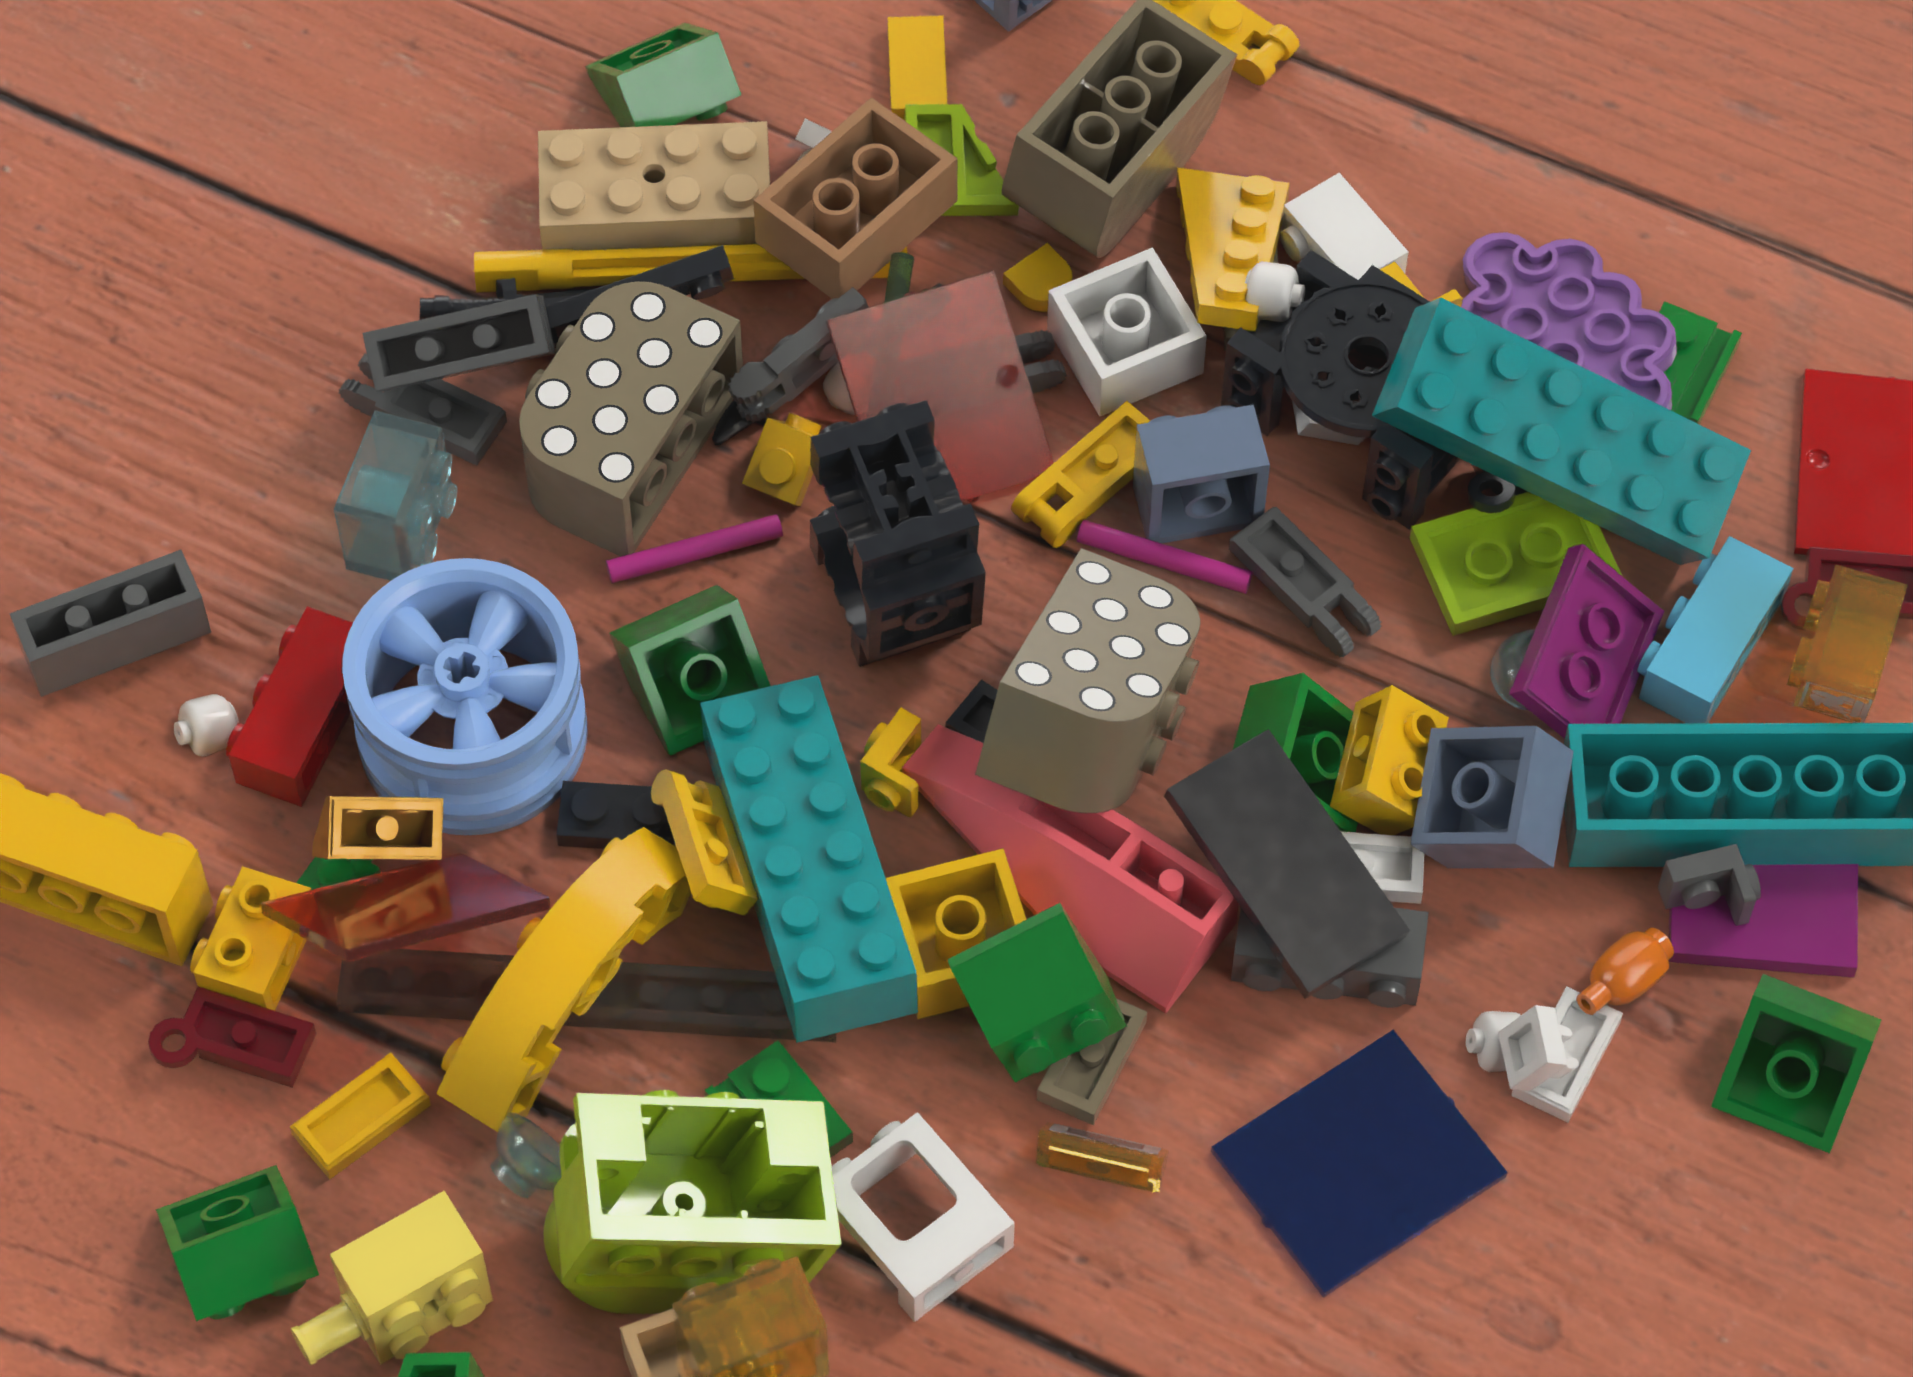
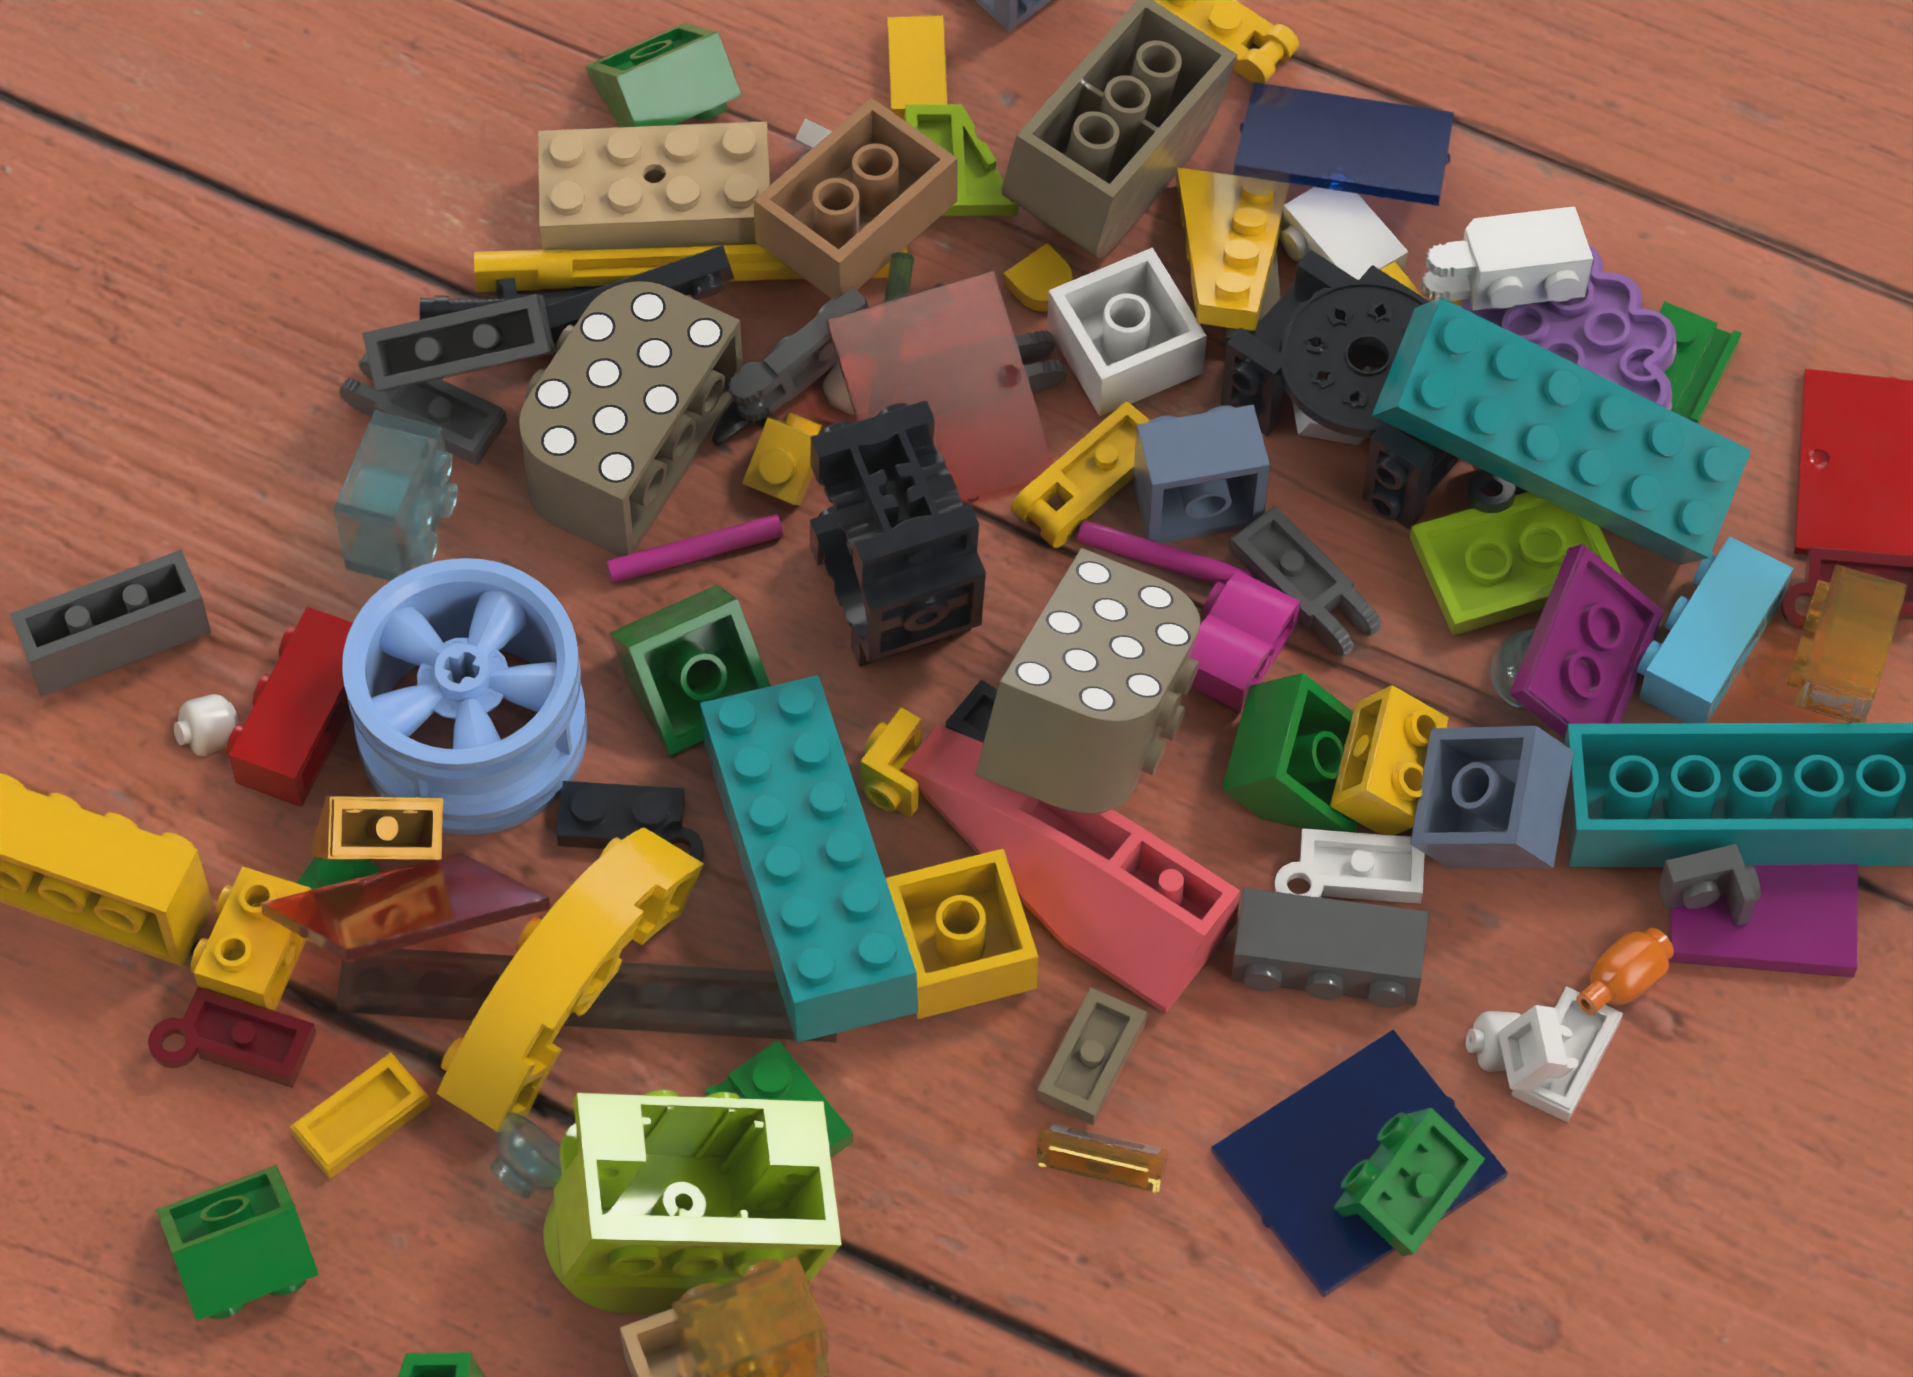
light yellow brick [291,1190,493,1366] -> none
yellow plate [651,769,758,915] -> none
white window [832,1112,1015,1322] -> none
green slope [947,903,1127,1083] -> none
black tile [1164,729,1410,999] -> none
white piece [1245,261,1305,322] -> none
green slope [1711,974,1882,1153] -> none
none -> dark pink brick [1191,570,1301,712]
none -> clear blue piece [1233,82,1454,206]
none -> green bracket [1334,1107,1485,1256]
none -> white hinge [1421,206,1593,310]

